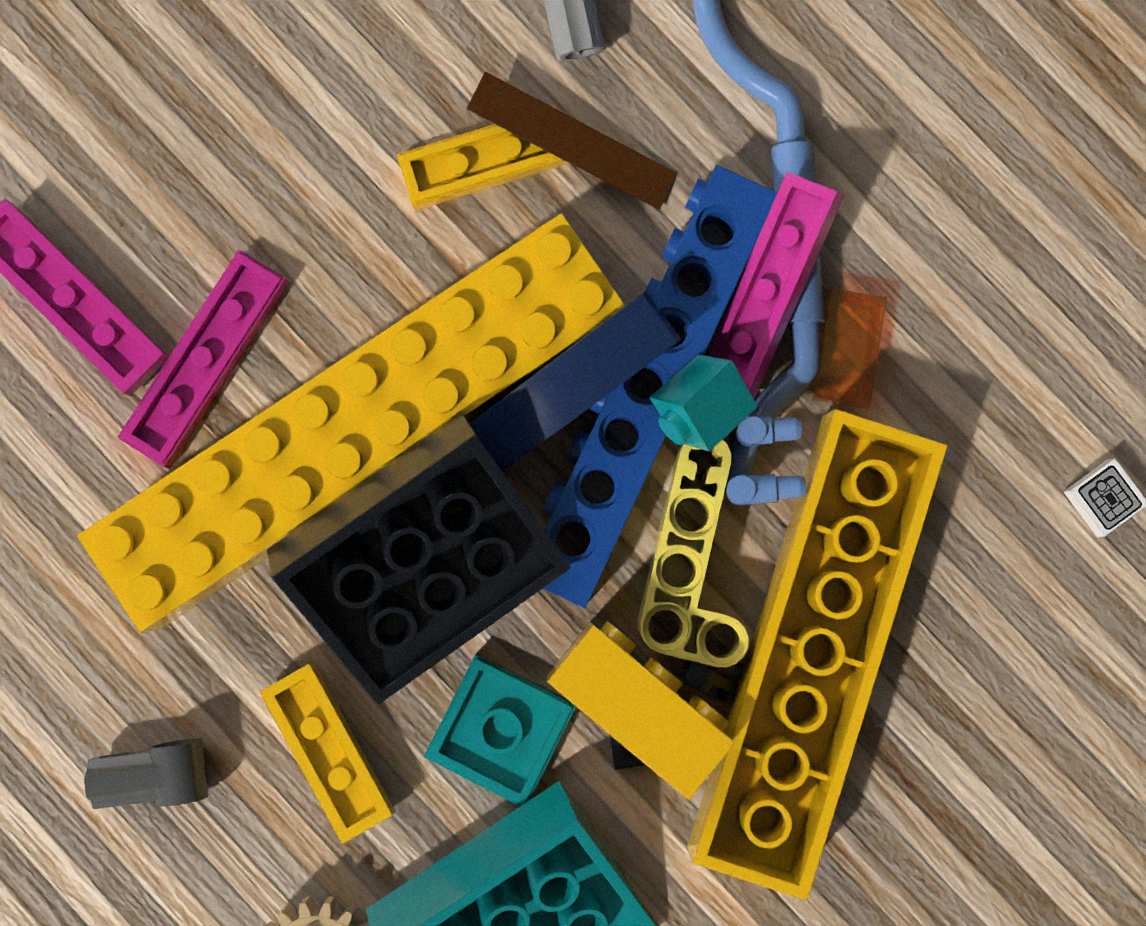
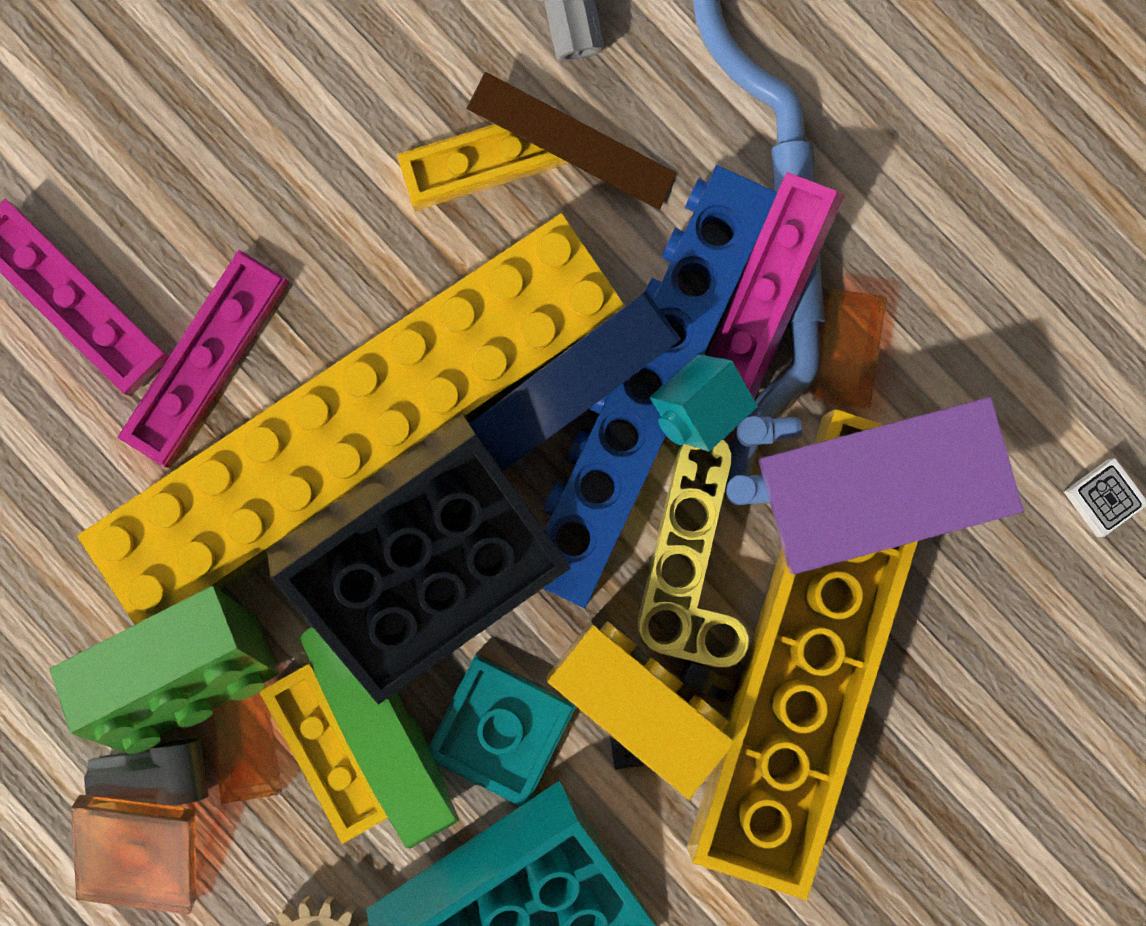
none -> bright green brick [49,585,280,754]
none -> clear orange tile [71,795,196,914]
none -> clear orange tile [209,682,282,804]
none -> bright green slope [299,627,460,849]
none -> medium lavender tile [758,397,1024,575]

